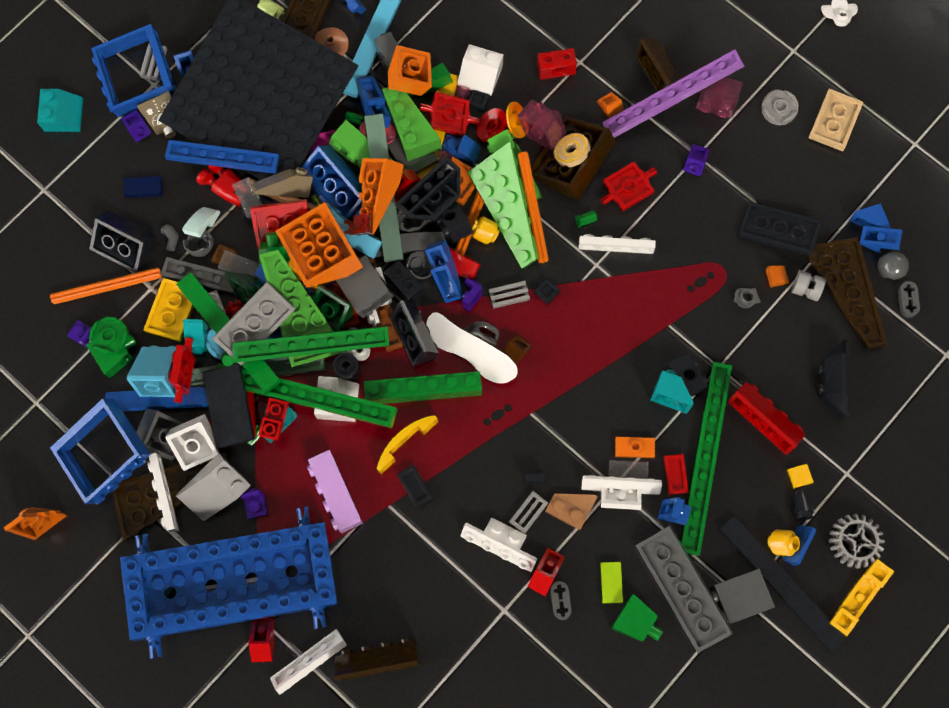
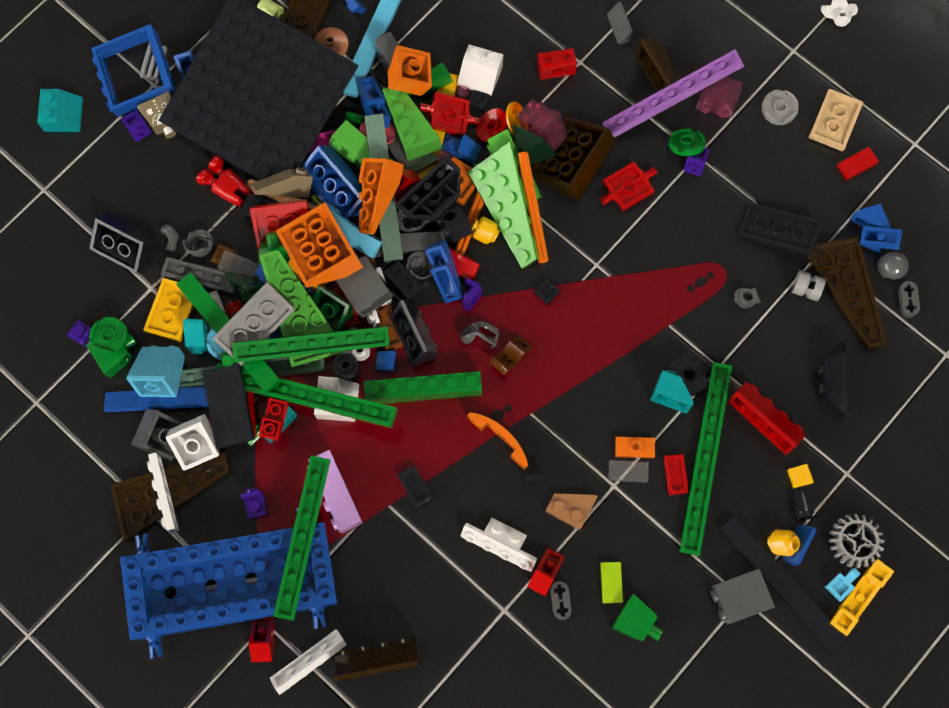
orange wedge [4,507,67,540] -> none
orange axle [50,267,162,304] -> none
blue window [50,399,151,504] -> none
clear blue tile [124,176,162,198] -> none
blue plate [165,140,280,174] -> none
red plate [168,338,196,403] -> none
light grey slope [176,453,251,521] -> none
light aqua slope [182,207,220,237] -> none
clear tile [232,177,262,218] -> none
clear red plate [344,213,373,236] -> none
yellow slope [377,415,438,474] -> none
white sticker [426,312,517,383] -> none
light grey tile [489,281,530,309] -> none
light grey tile [509,491,548,534] -> none
tan tile [554,133,591,167] -> none
green piece [575,211,597,229] -> none
white plate [578,234,656,254] -> none
white bracket [581,475,662,510] -> none
orange slope [597,92,624,118] -> none
dark grey plate [636,525,734,653] -> none
blue slope [657,497,691,525] -> none
orange slope [766,266,789,288] -> none
none -> green plate [273,455,331,621]
none -> blue slope [375,351,397,373]
none -> orange slope [467,412,528,470]
none -> clear green slope [513,124,556,165]
none -> dark grey slope [607,2,633,45]
none -> green tile [668,128,706,156]
none -> medium azure plate [825,568,861,602]
none -> red tile [837,147,879,181]

